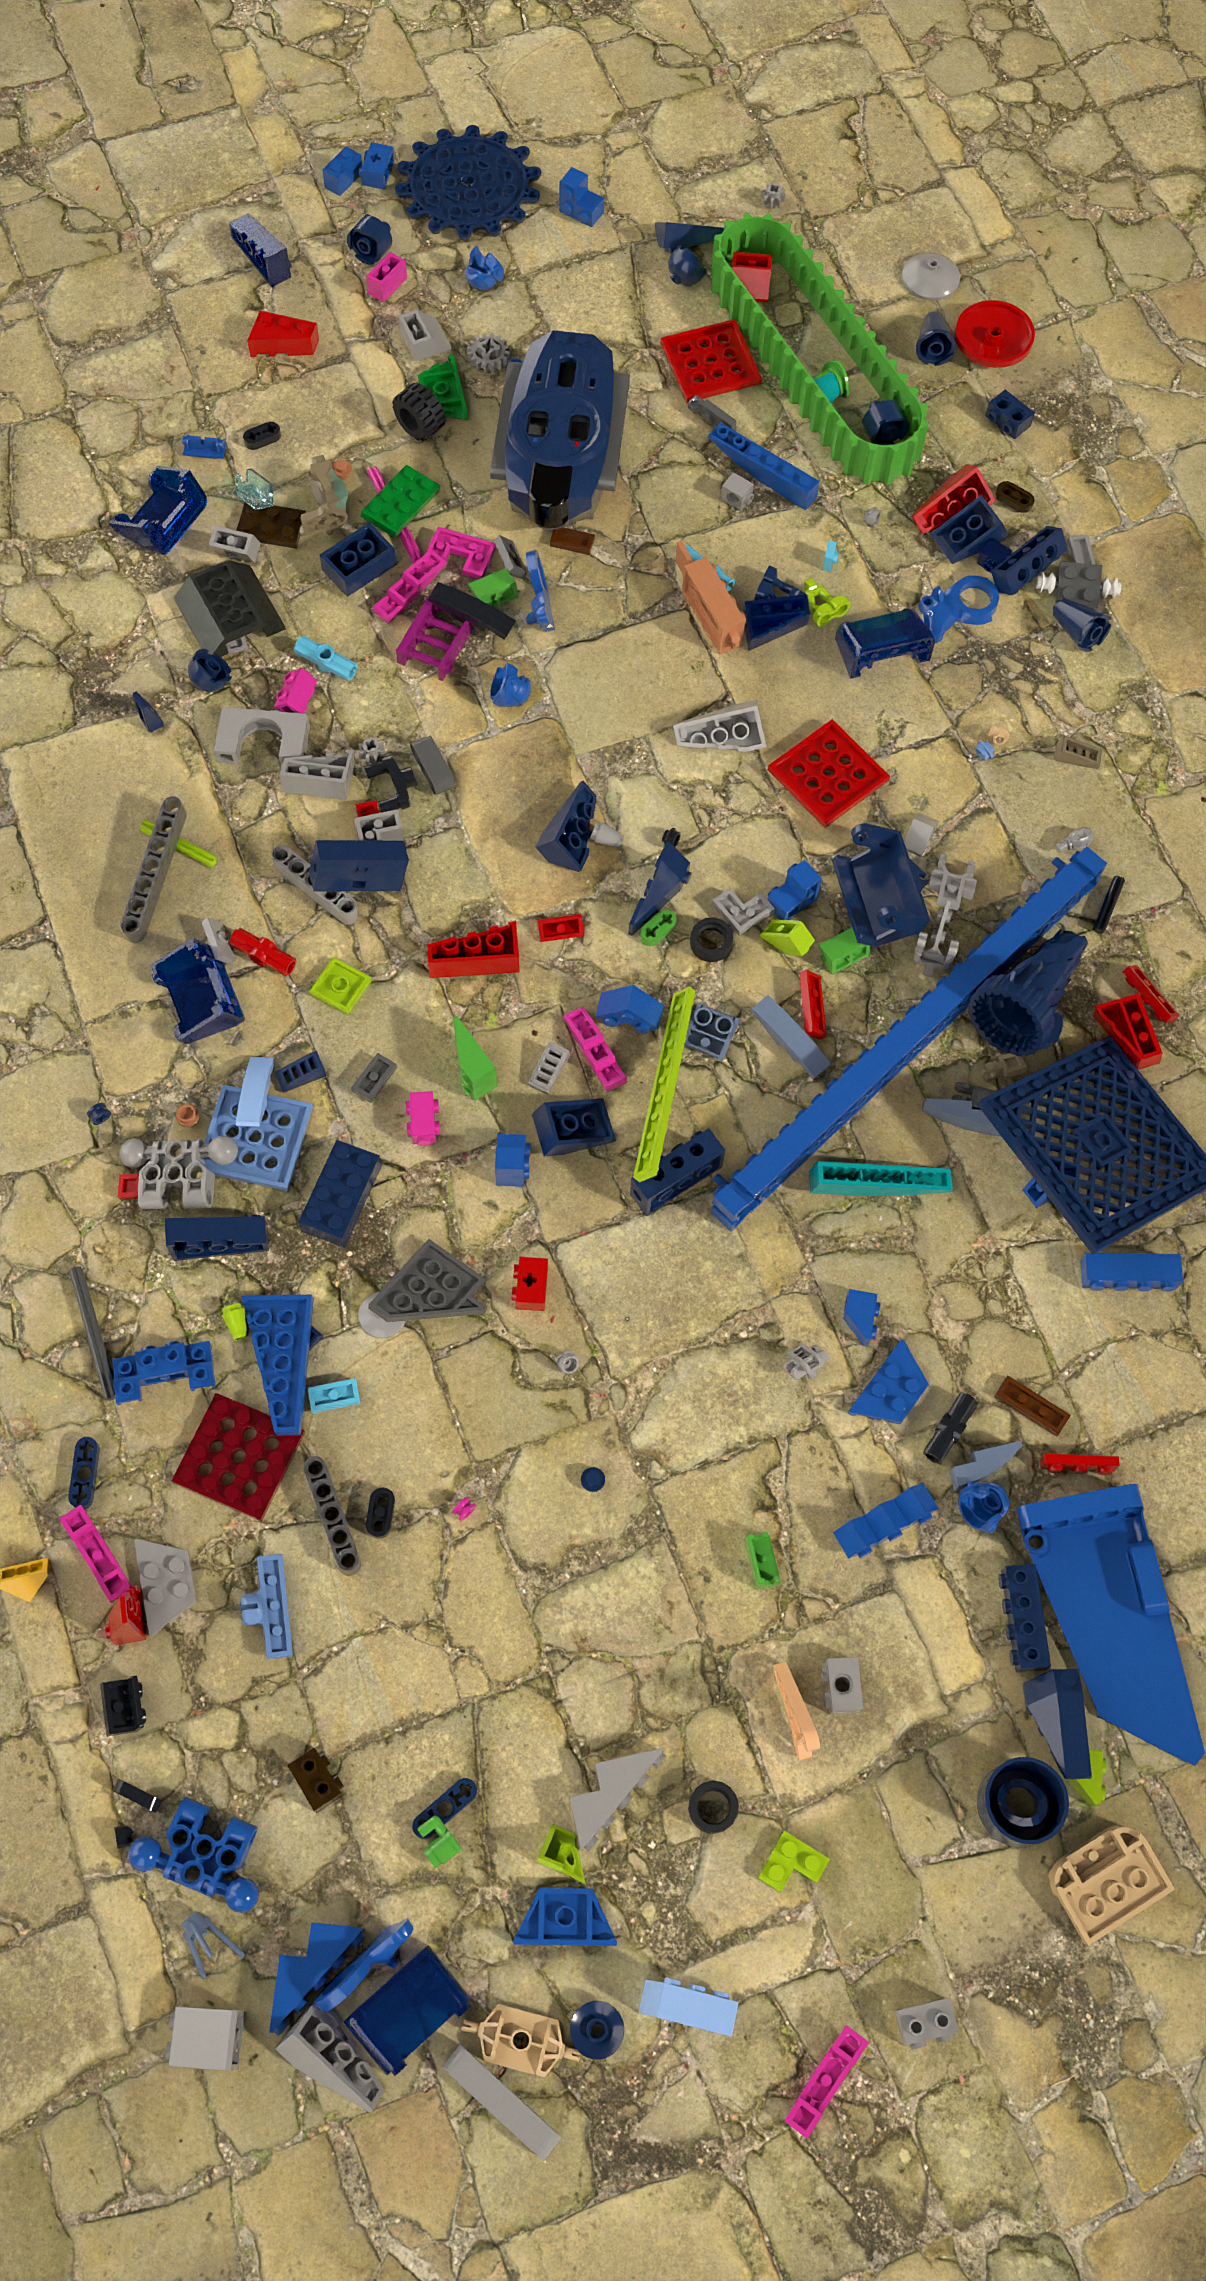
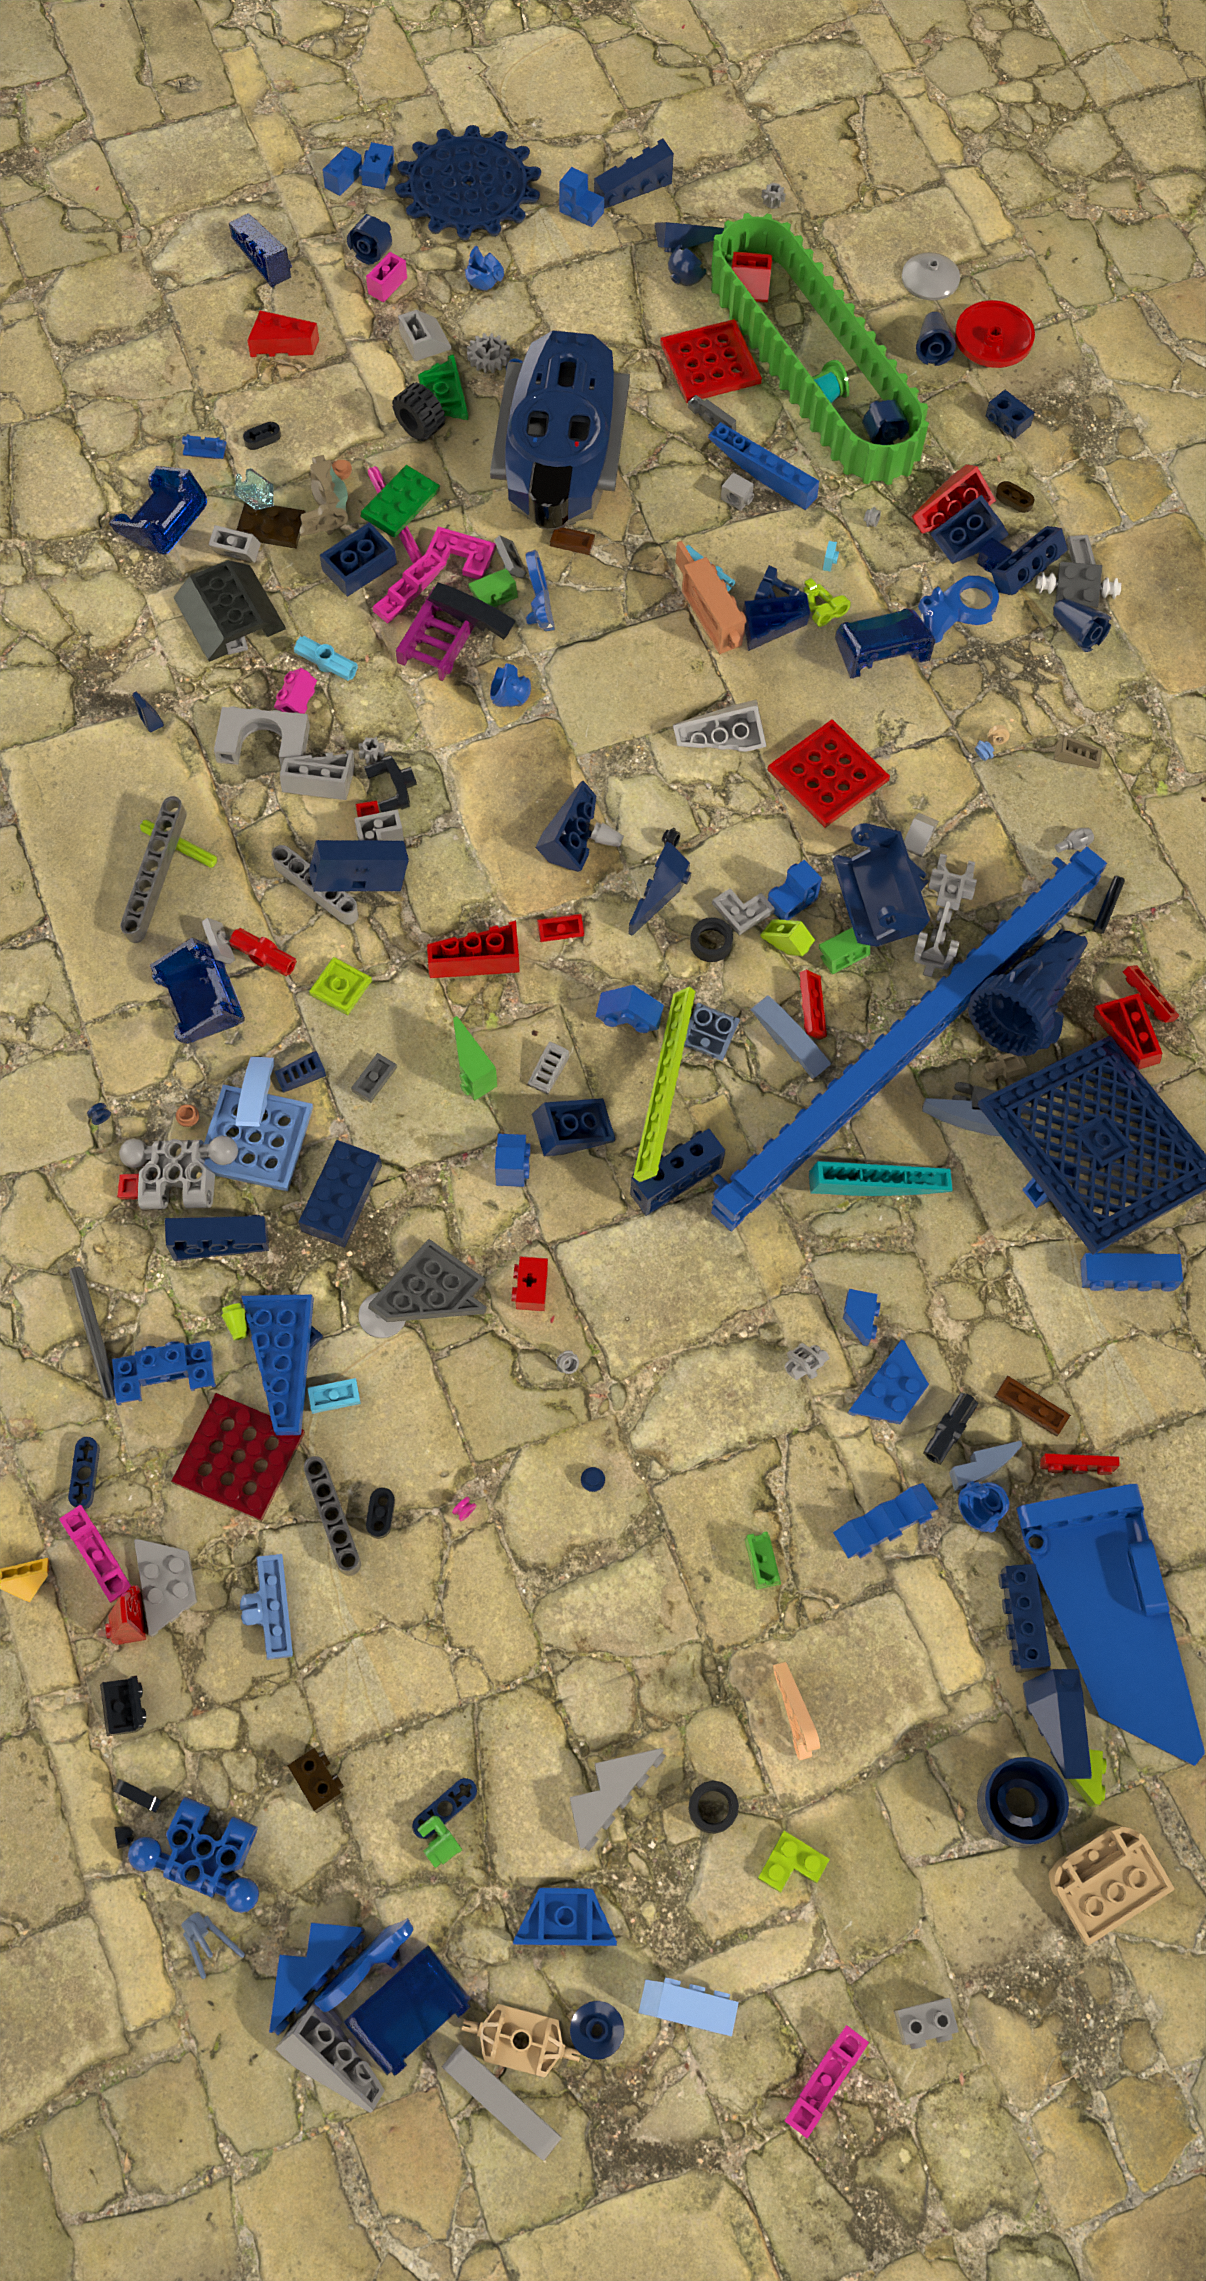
light grey slope [165,2007,245,2071] -> none
dark blue cylinder [188,649,232,693] -> none
dark pink brick [405,1091,440,1146] -> none
dark grey beam [410,735,456,795] -> none
lime slope [537,1824,586,1884] -> none
dark pink slope [563,1007,627,1092] -> none
bright green beam [640,910,677,946] -> none
light grey brick [821,1657,864,1715] -> none
none -> dark blue wedge [594,138,674,209]

